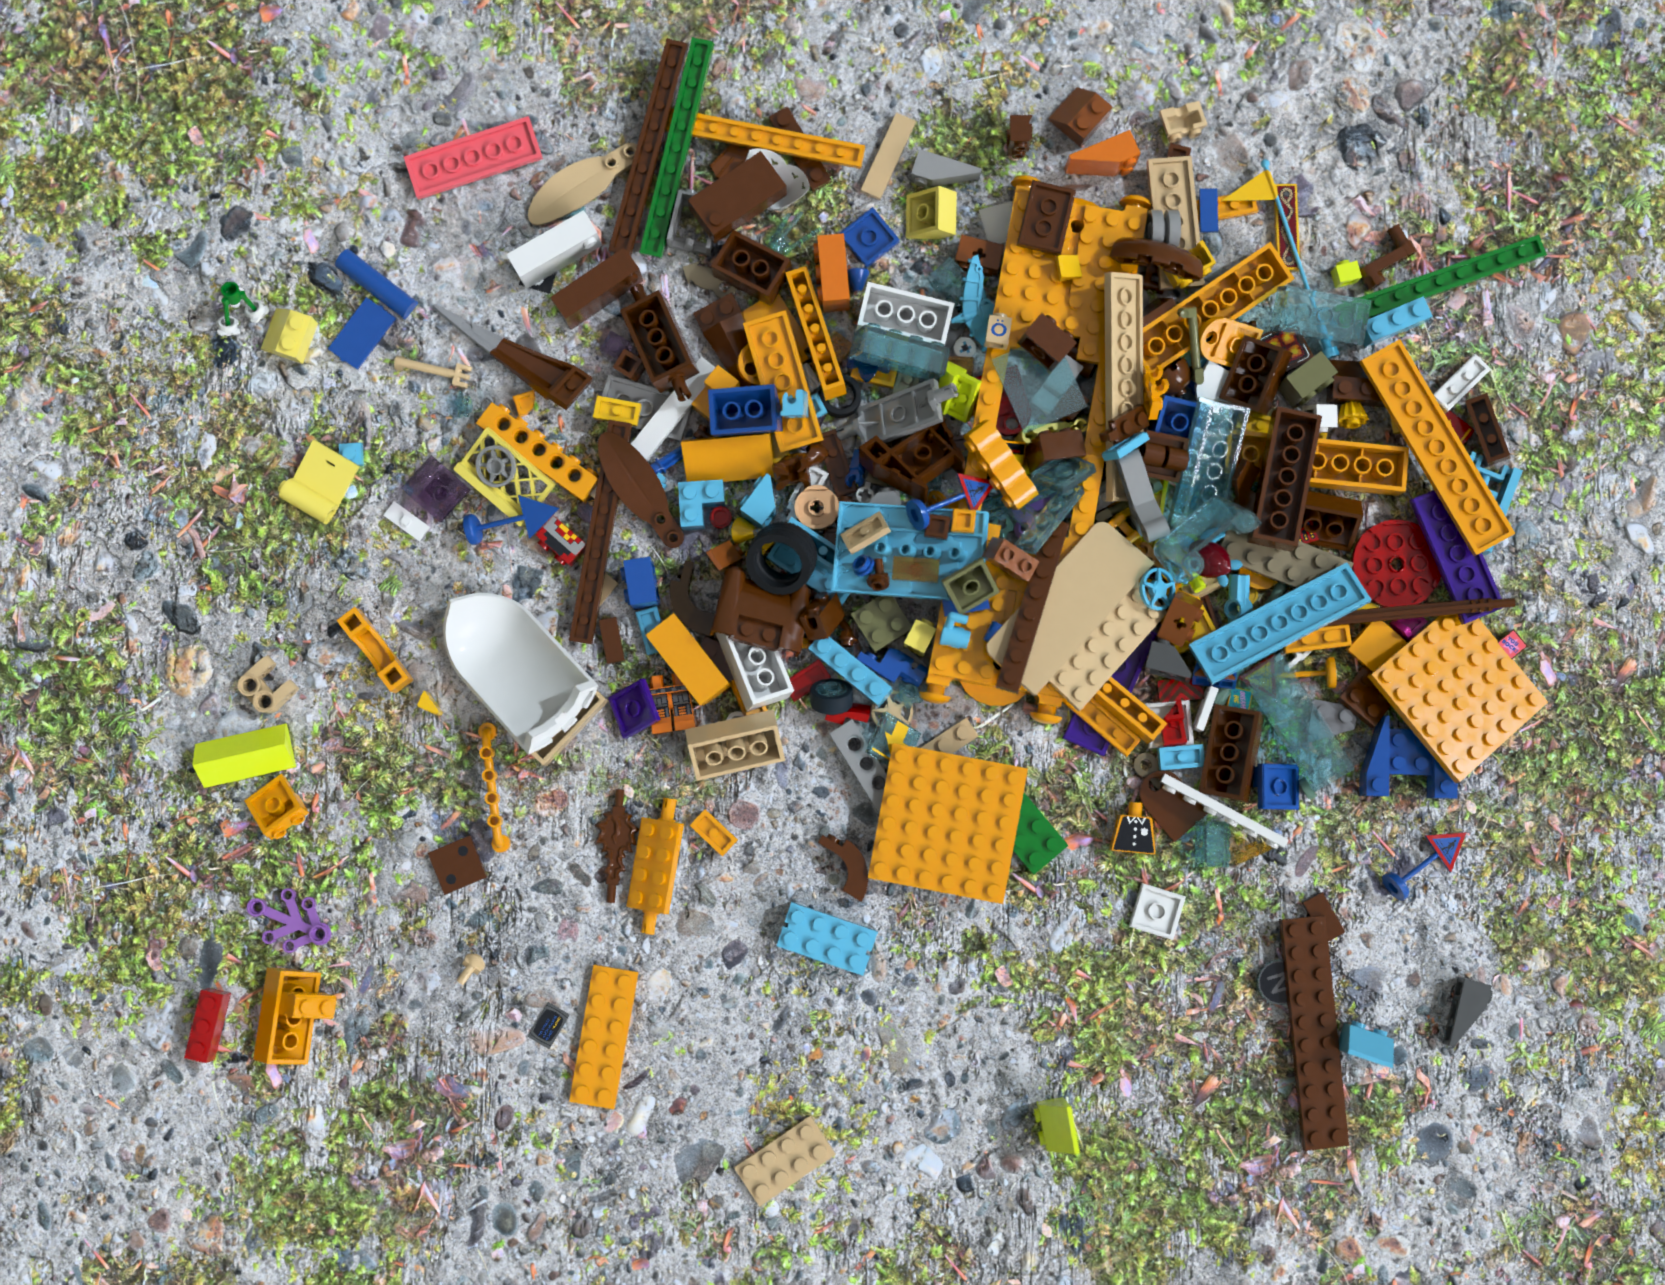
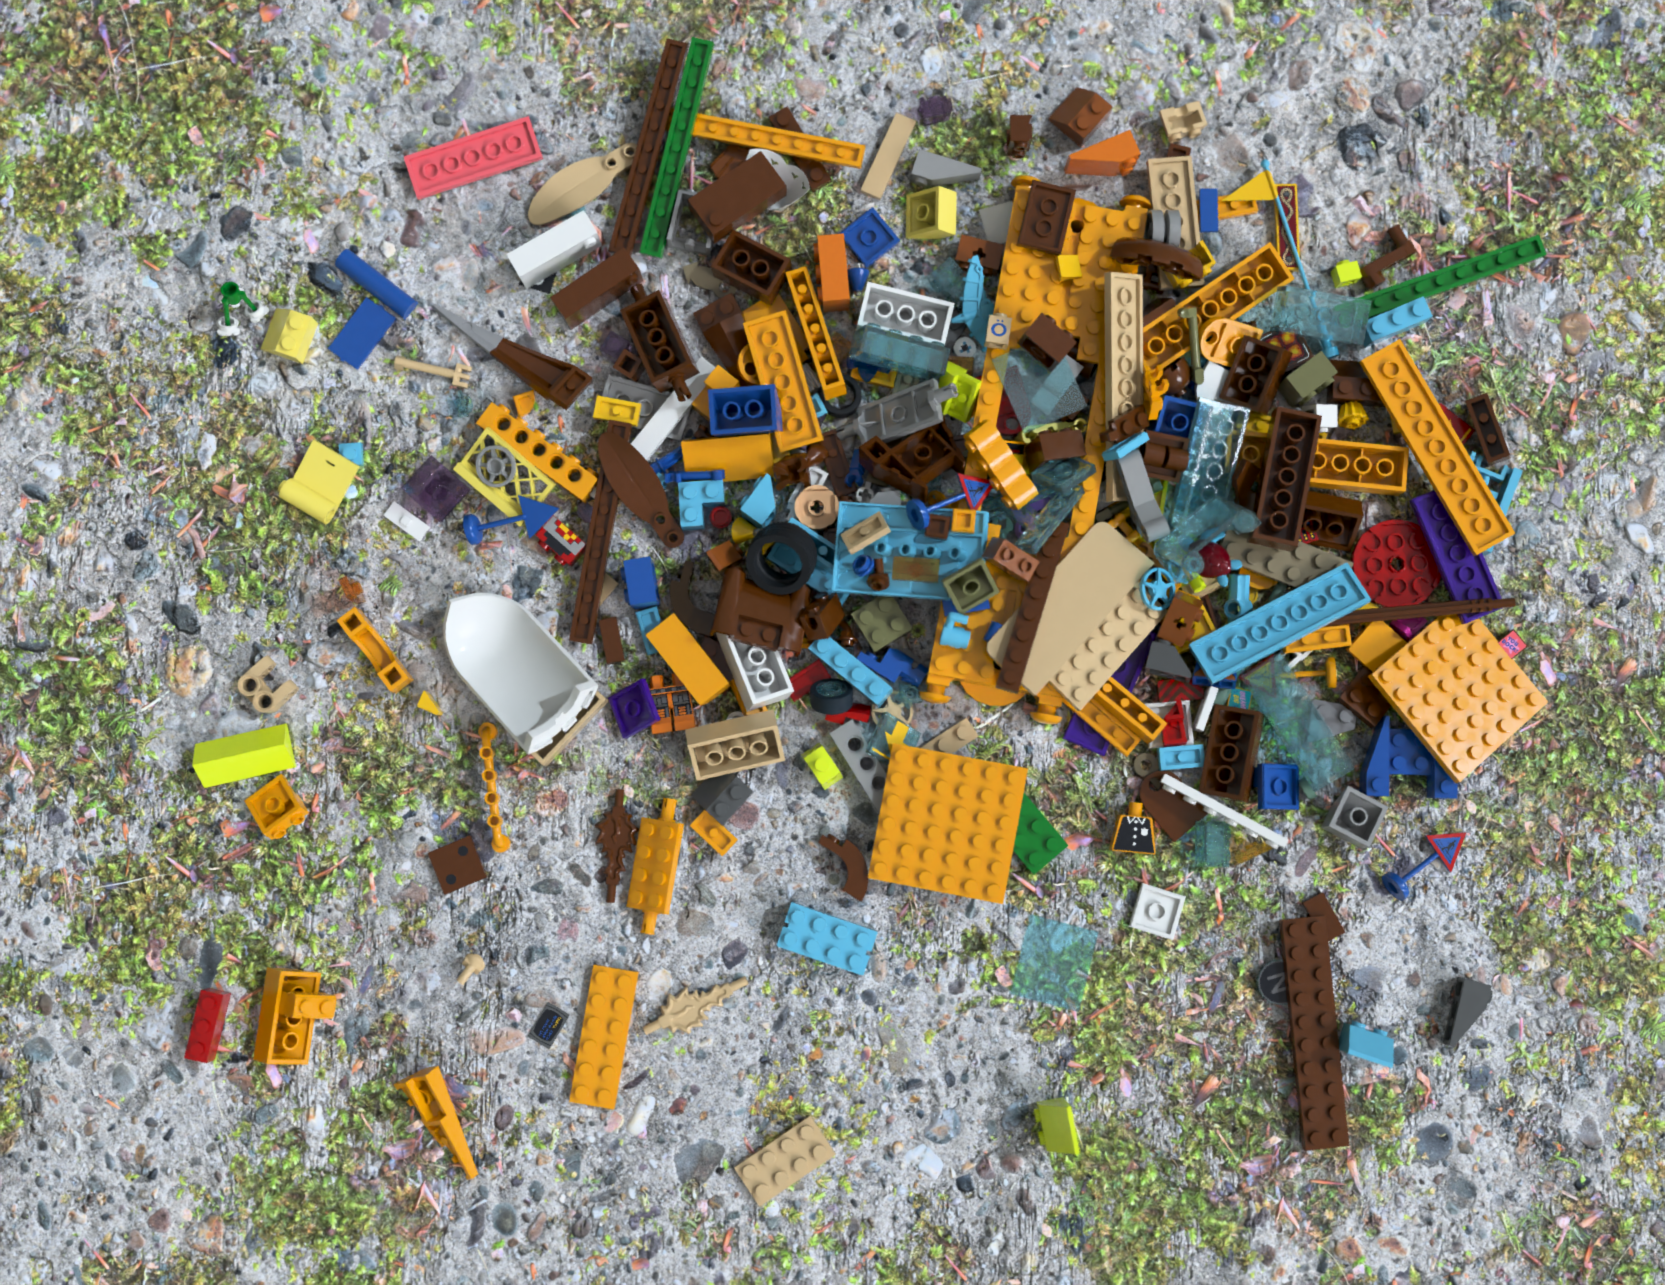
medium lavender plant [247,888,332,953] -> none
clear light blue plant [768,211,822,255] -> none
medium azure hinge [780,389,809,418] -> none
light yellow piece [904,618,936,658] -> none
white tile [1433,354,1491,414] -> none
none -> clear orange plate [339,576,366,605]
none -> light orange wedge [394,1066,478,1180]
none -> tan piece [643,976,749,1035]
none -> blue bar [664,469,725,483]
none -> dark grey slope [691,773,754,826]
none -> neon yellow torso [801,742,843,790]
none -> clear purple brick [918,95,953,126]
none -> clear light blue piece [1011,914,1099,1012]
none -> light grey slope [1321,786,1388,849]

